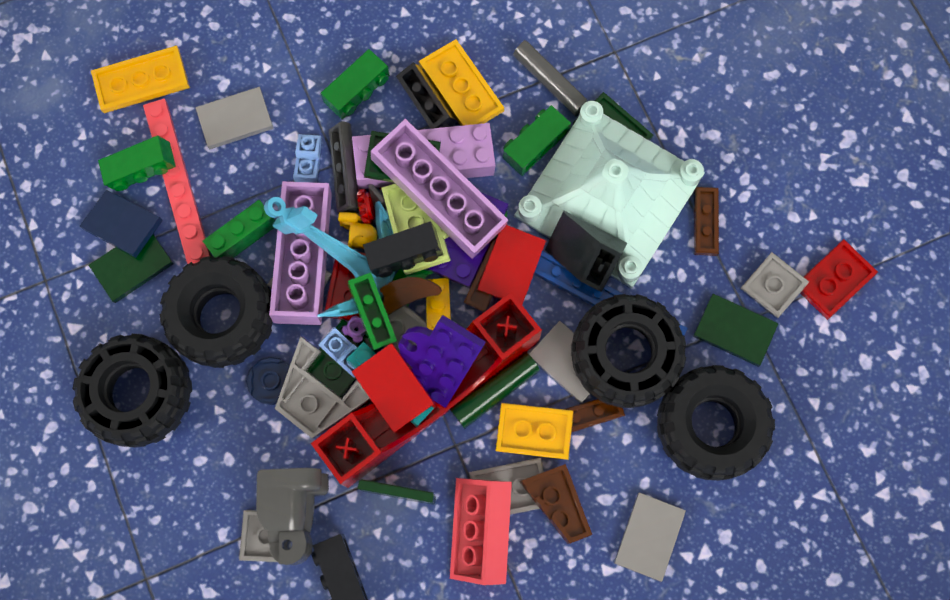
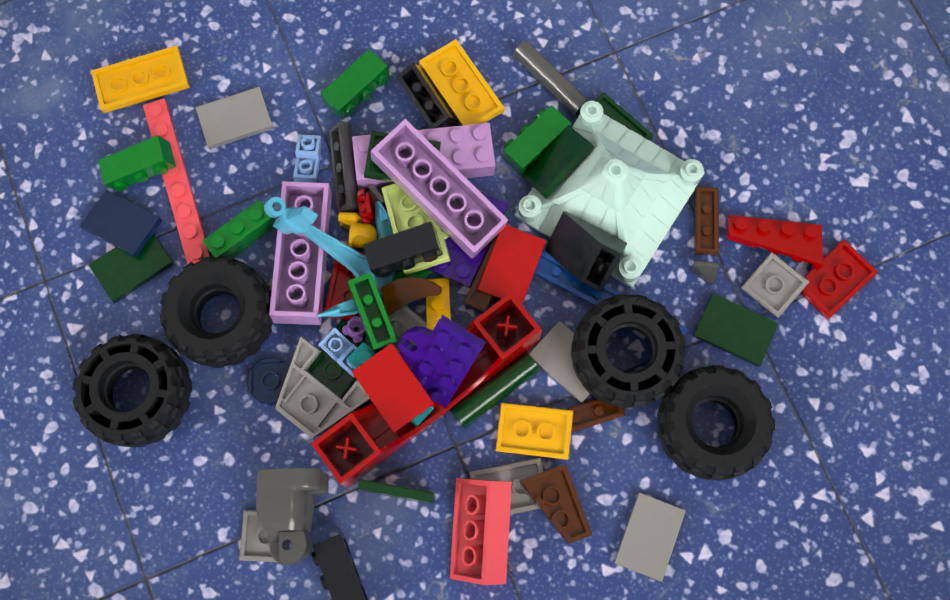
none -> dark green tile [521,125,594,198]
none -> dark grey slope [691,261,719,285]
none -> red wing [727,215,823,269]

